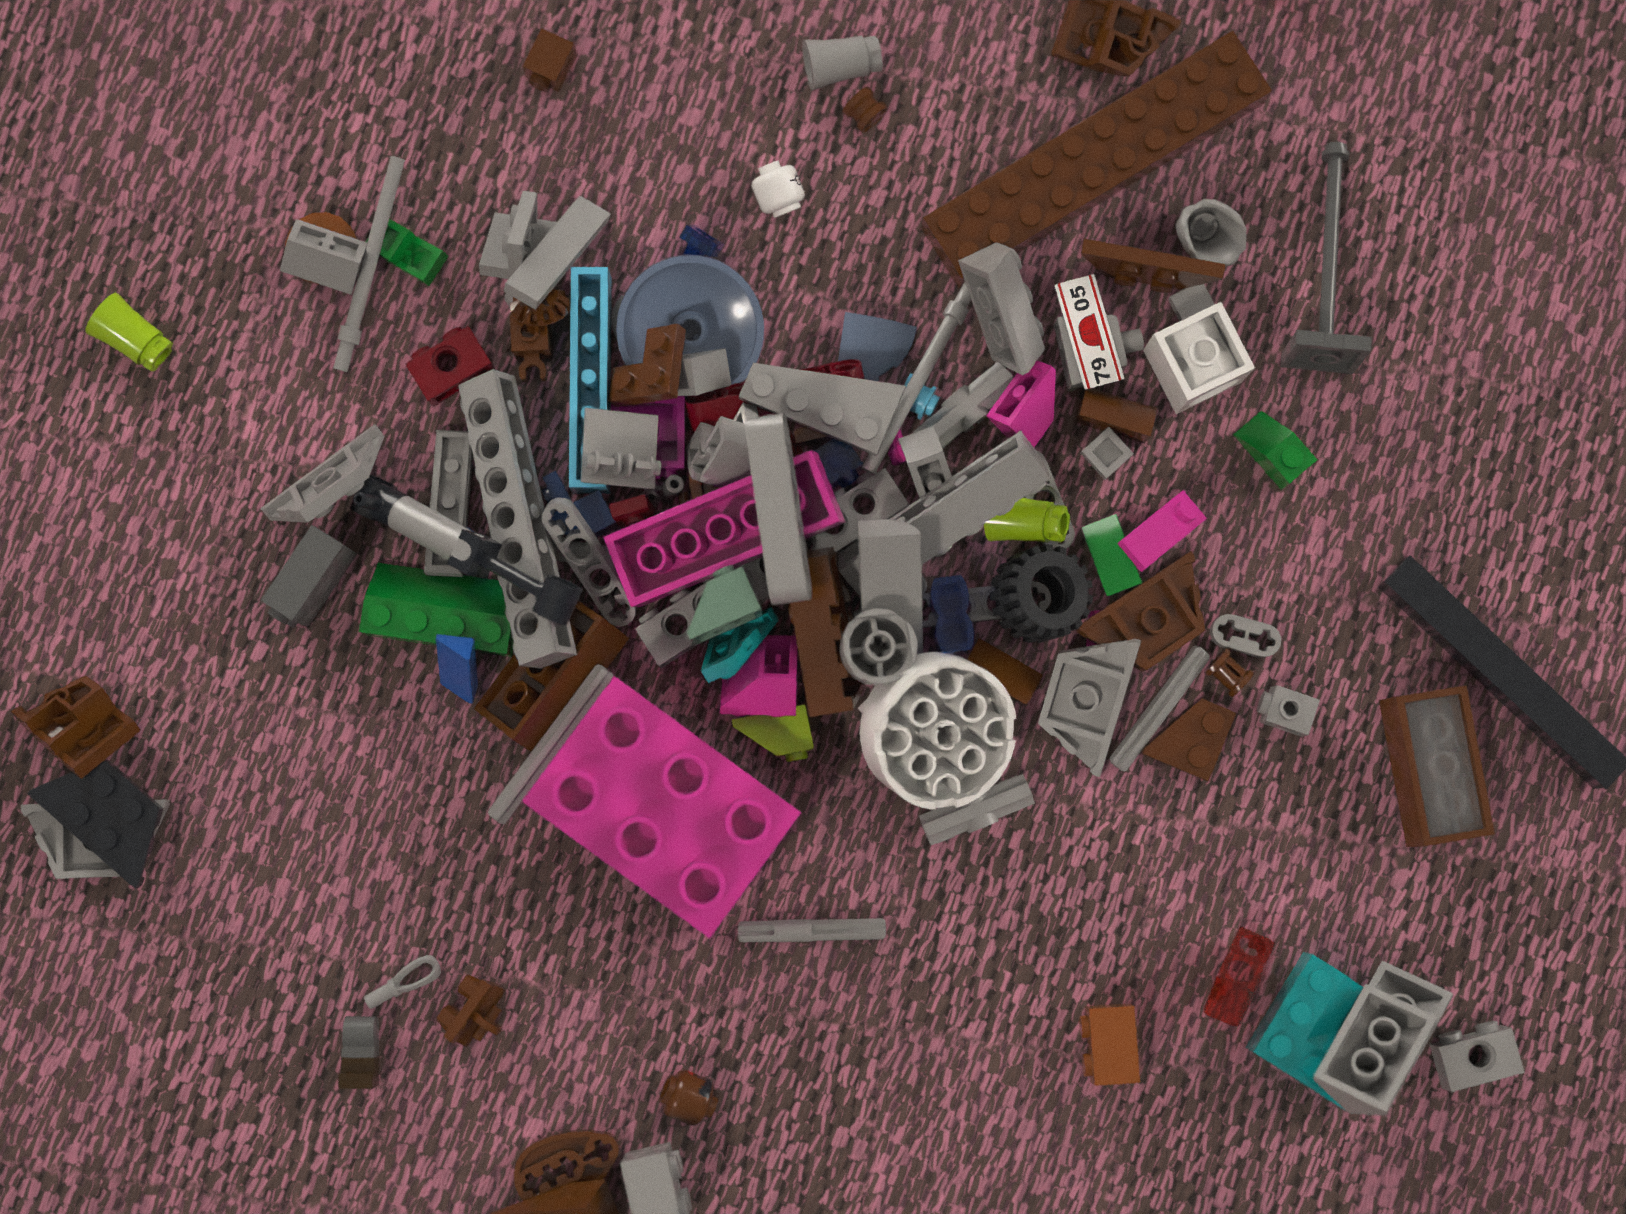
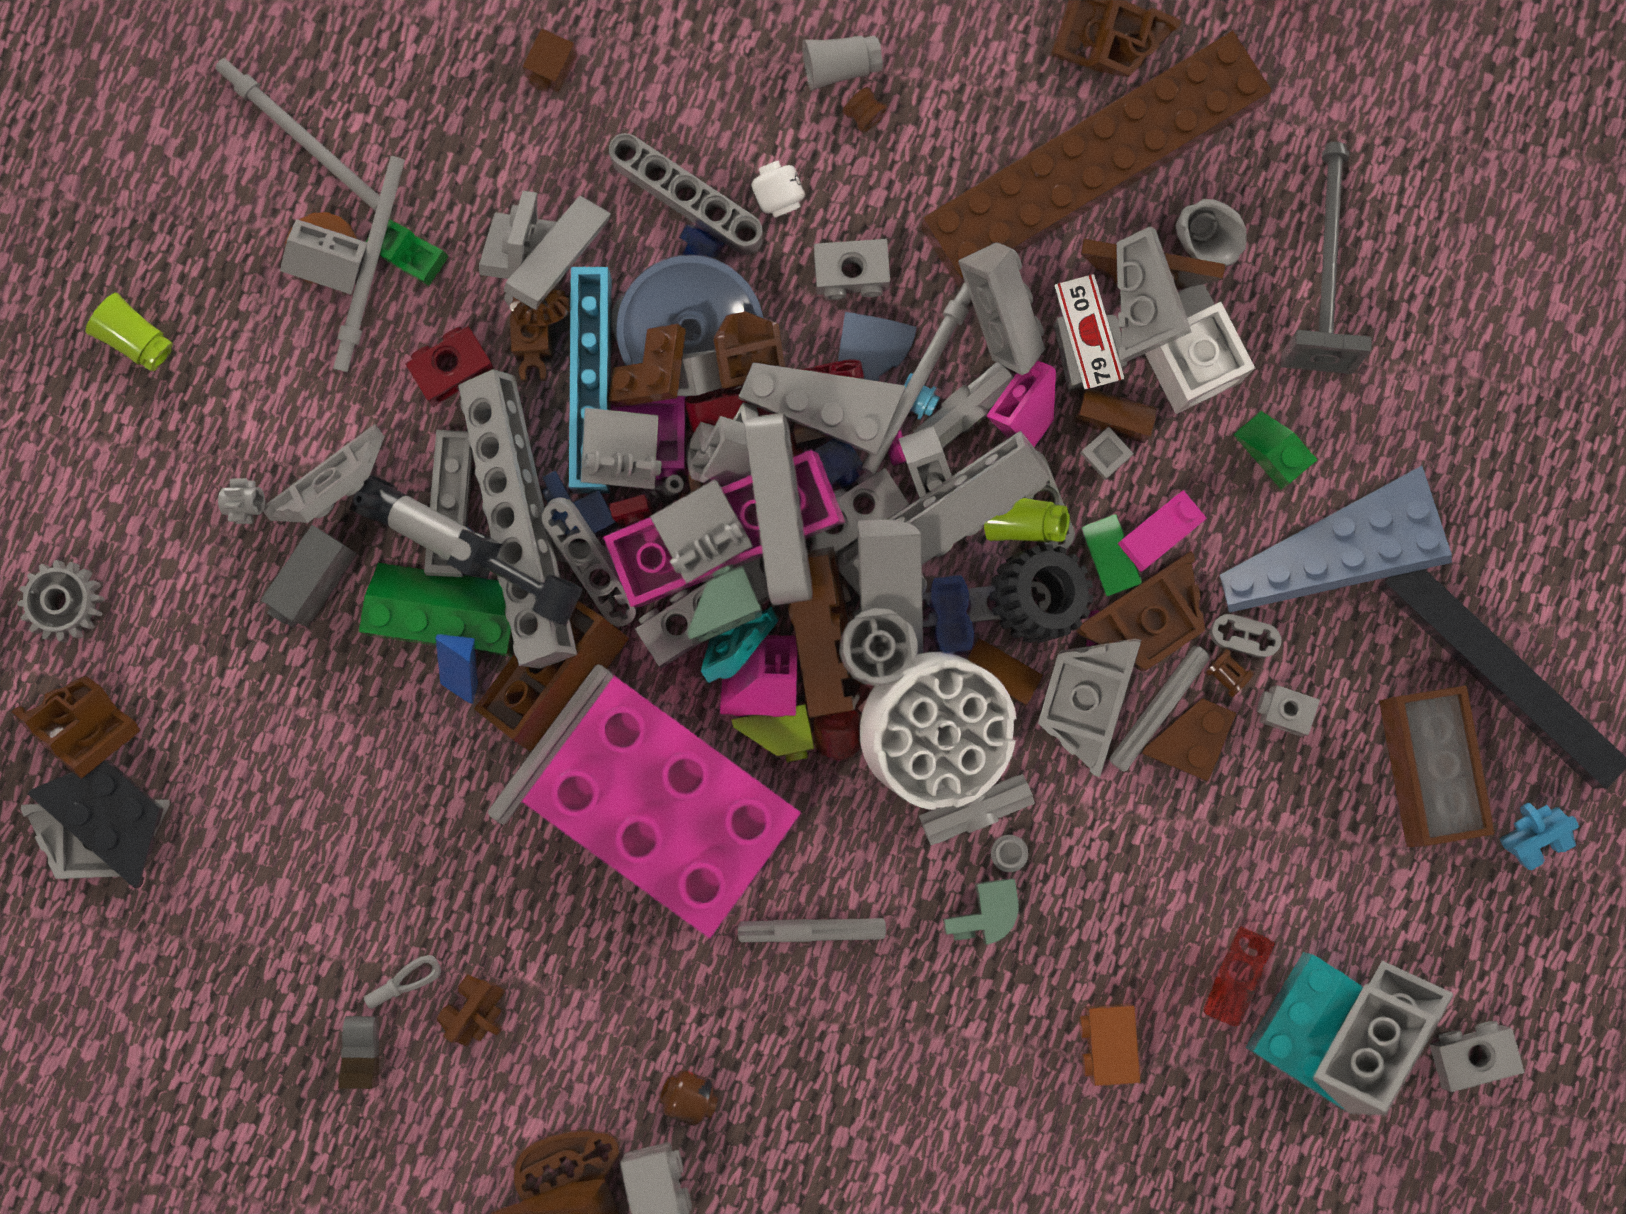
none -> light grey gear [17,560,104,642]
none -> light grey bar [215,58,380,211]
none -> light grey gear [218,478,265,524]
none -> light grey beam [609,133,763,255]
none -> light grey hinge [651,479,753,583]
none -> reddish brown slope [713,311,786,388]
none -> light grey brick [814,239,890,300]
none -> clear red head [814,710,861,760]
none -> sand green brick [942,878,1019,945]
none -> light grey plate [991,835,1028,872]
none -> light grey wing [1117,226,1192,362]
none -> sand blue wing [1220,466,1452,613]
none -> dark azure hips [1499,803,1579,870]

